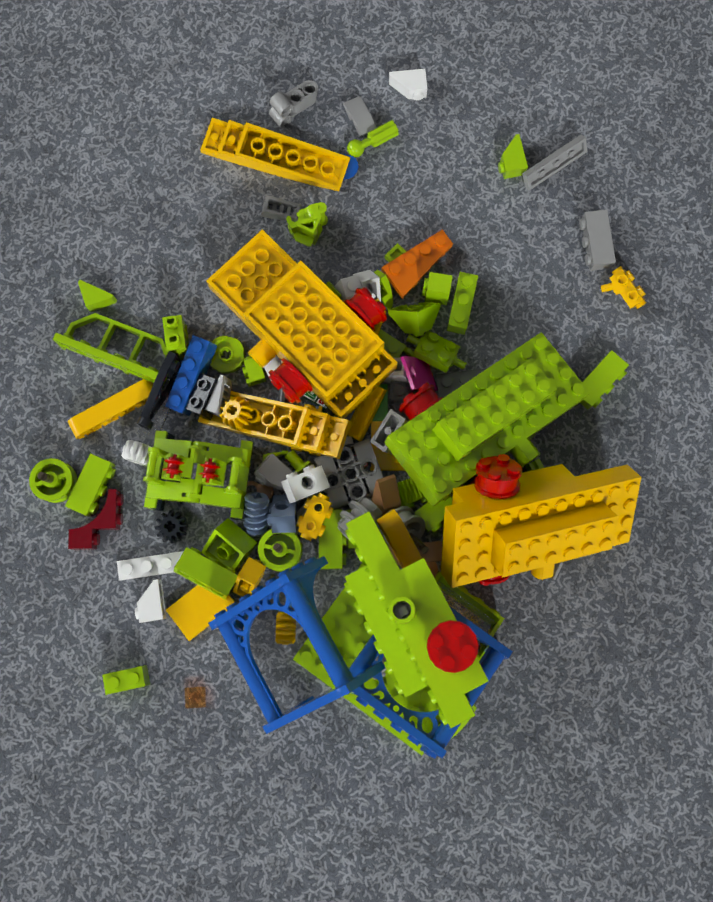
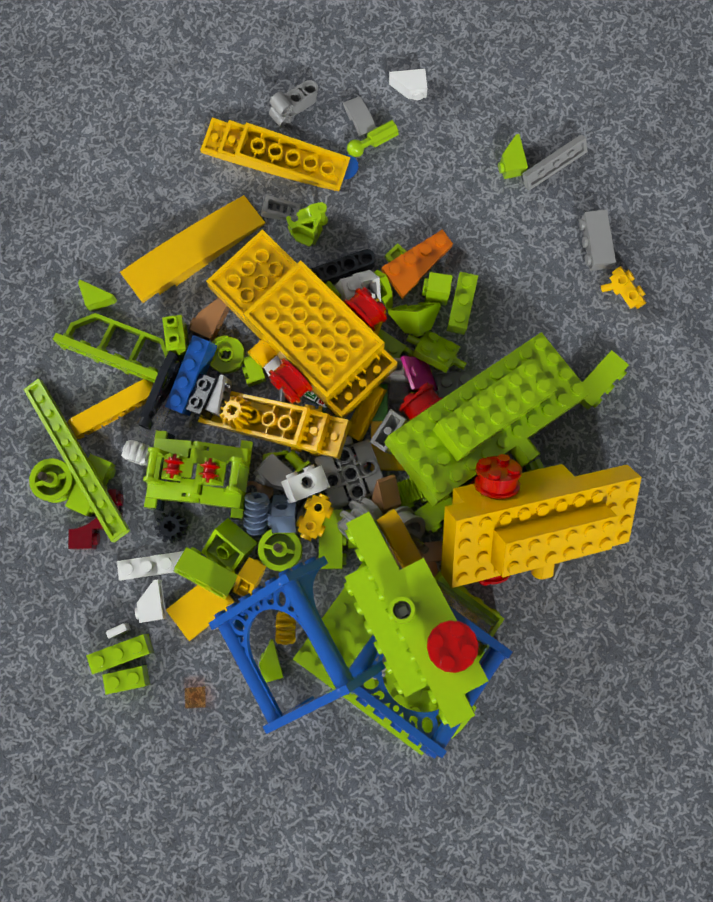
none -> lime plate [23,378,130,543]
none -> lime brick [86,634,154,675]
none -> white tile [106,623,131,639]
none -> yellow slope [120,195,266,303]
none -> medium nougat slope [189,298,230,342]
none -> lime slope [259,639,284,683]
none -> black beam [310,249,375,284]

